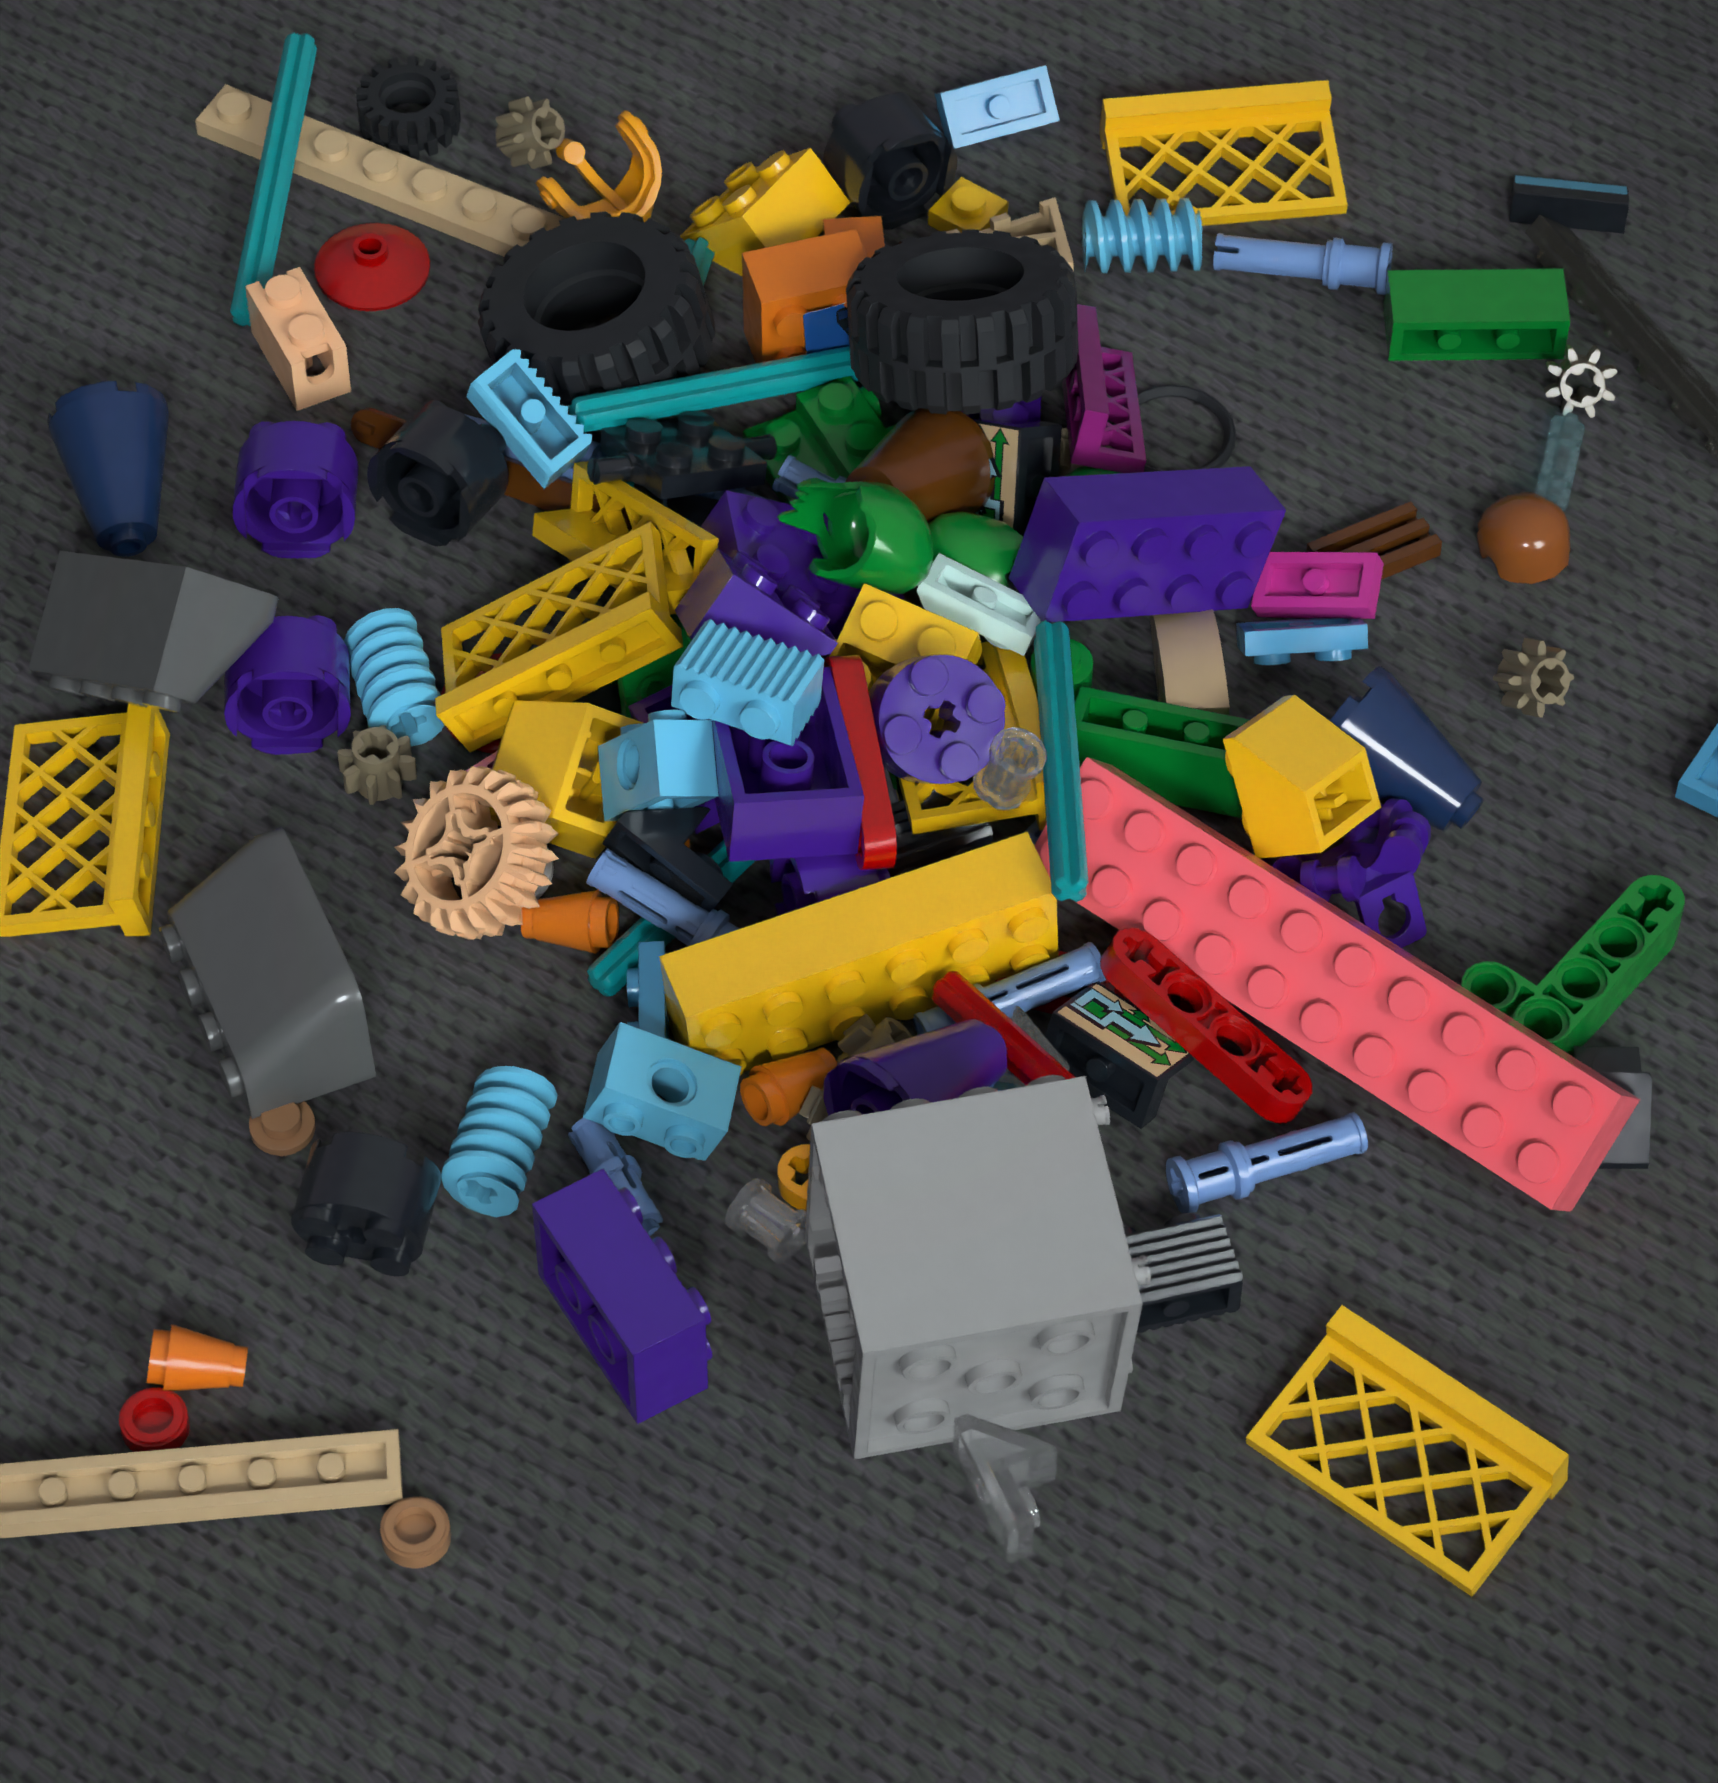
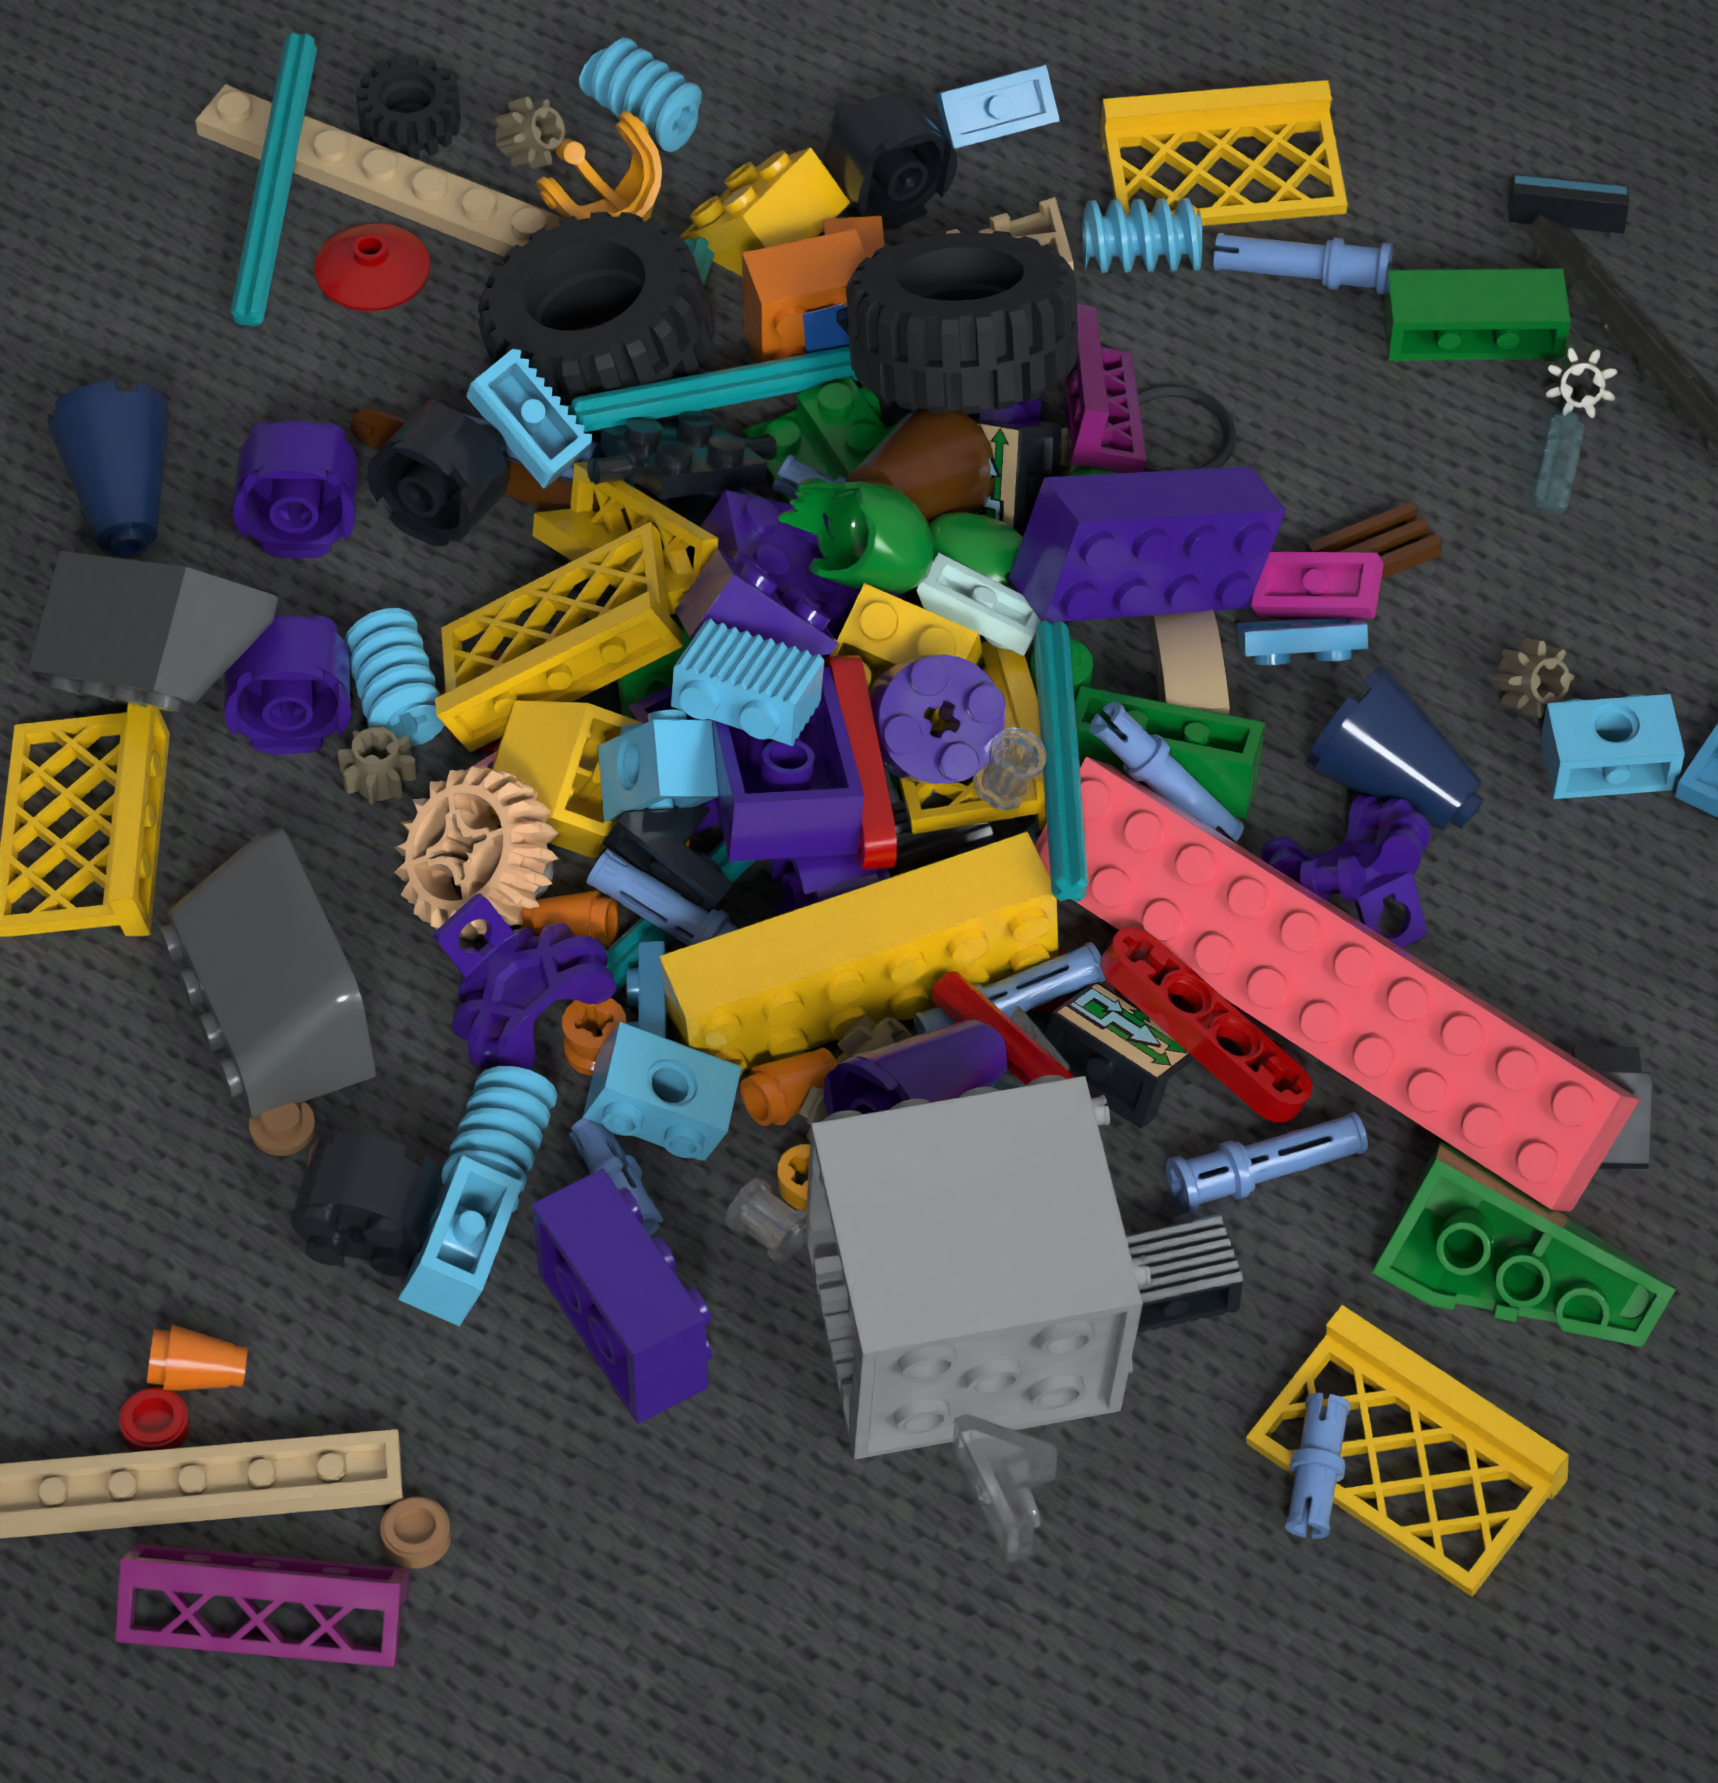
light nougat brick [245,267,351,411] -> none
yellow plate [928,177,1008,233] -> none
yellow slope [1223,695,1381,859] -> none
green beam [1460,875,1685,1056] -> none
dark orange hair [1477,492,1570,584] -> none
none -> magenta fence [115,1544,411,1667]
none -> medium azure brick [398,1155,523,1326]
none -> dark purple piece [434,893,616,1070]
none -> orange wheel [562,998,627,1076]
none -> medium azure piece [579,37,702,152]
none -> medium blue pin [1089,702,1244,842]
none -> medium blue pin [1285,1393,1351,1539]
none -> green wedge [1372,1142,1676,1347]
none -> medium azure brick [1540,694,1685,799]

